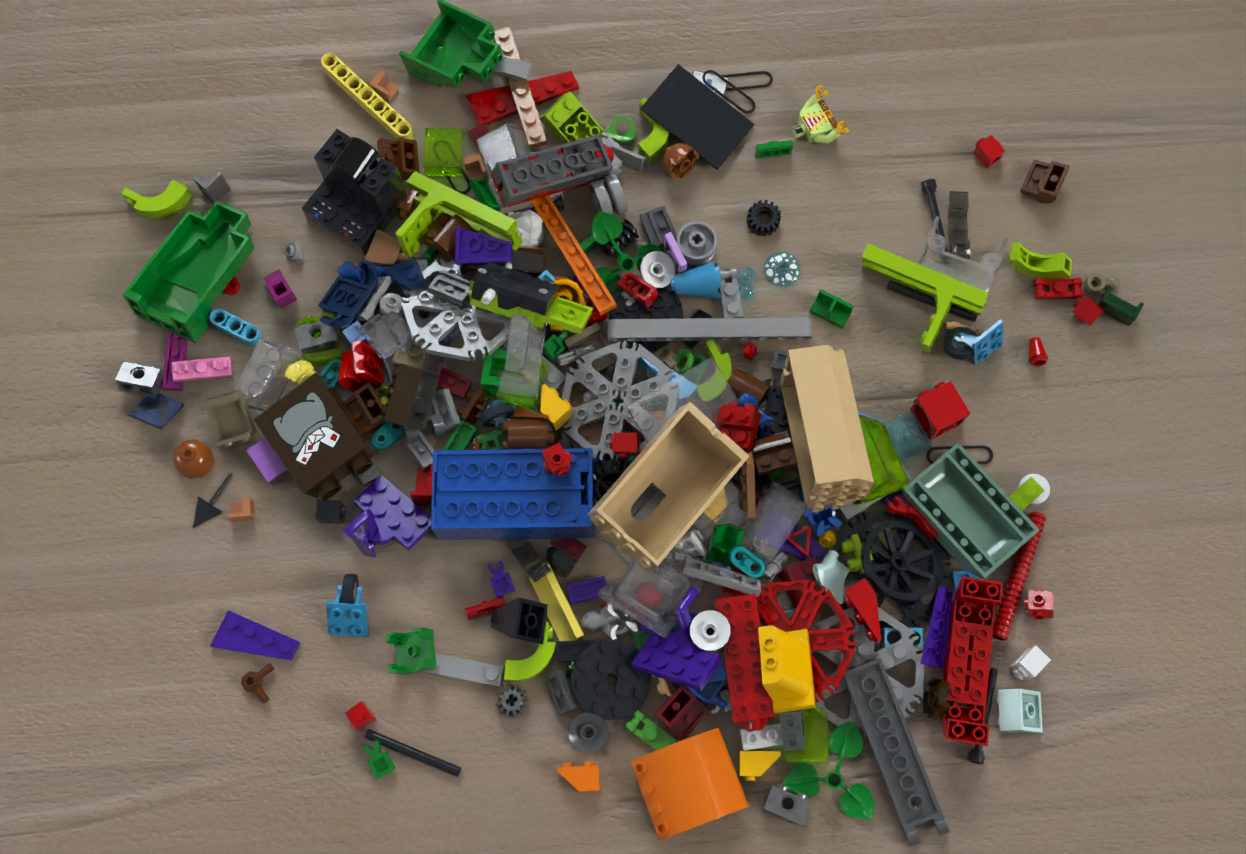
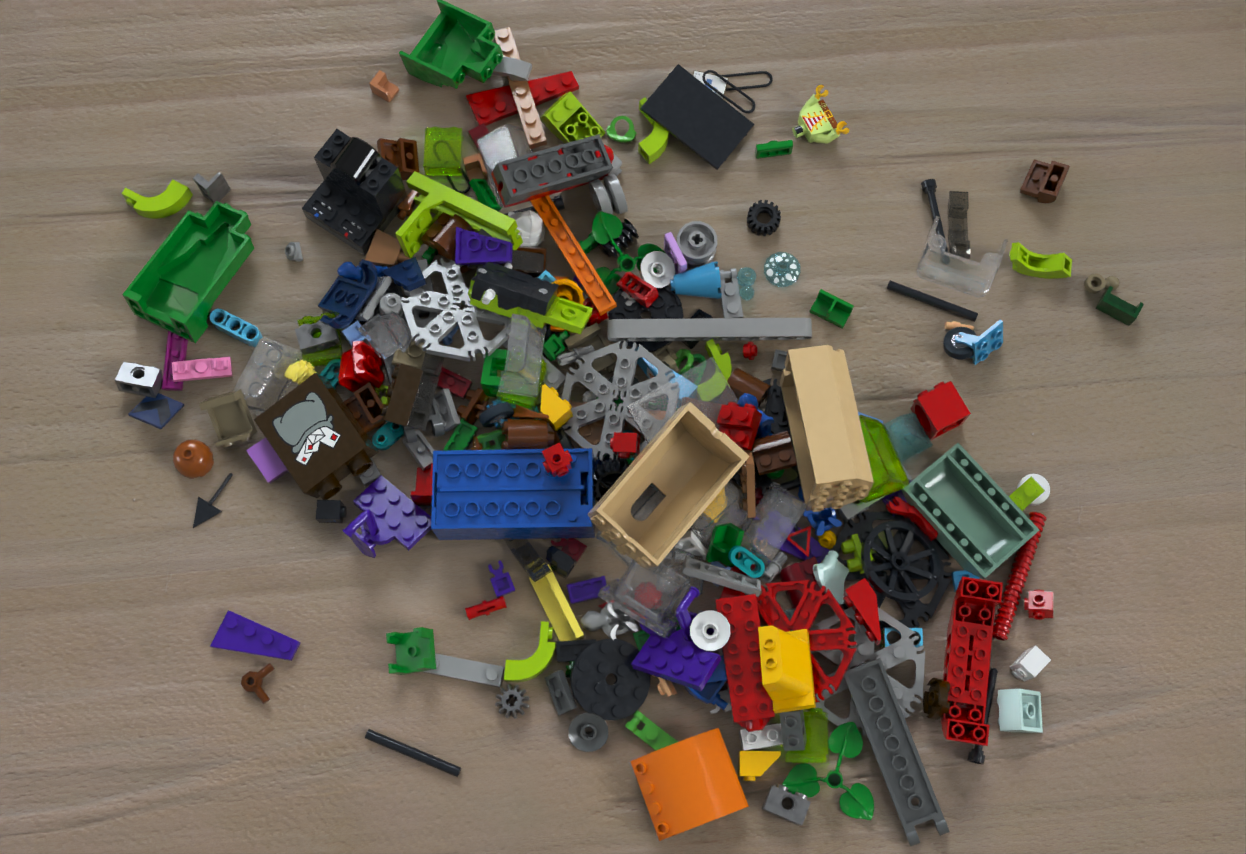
red tile [223,276,240,296] -> none
nougat panel [227,496,255,522] -> none
magenta slope [263,269,297,309] -> none
light yellow beam [321,53,414,140] -> none
dark azure plate [326,574,369,637] -> none
red brick [345,701,376,731] -> none
green plate [364,739,396,779] -> none
dark grey plate [428,270,471,306] -> none
black slope [491,598,548,644] -> none
orange slope [557,762,600,792] -> none
light grey arm [601,132,646,171] -> none
dark grey plate [640,206,677,247] -> none
dark red brick [654,684,709,741] -> none
dark orange cylinder [662,143,699,180] -> none
lime piece [862,244,989,354] -> none
dark purple wing [921,586,954,669] -> none
black piece [926,445,993,464] -> none
red brick [973,135,1005,168] -> none
red cone [1029,337,1048,366] -> none
red plate [1033,278,1083,300] -> none
red brick [1072,296,1104,326] -> none

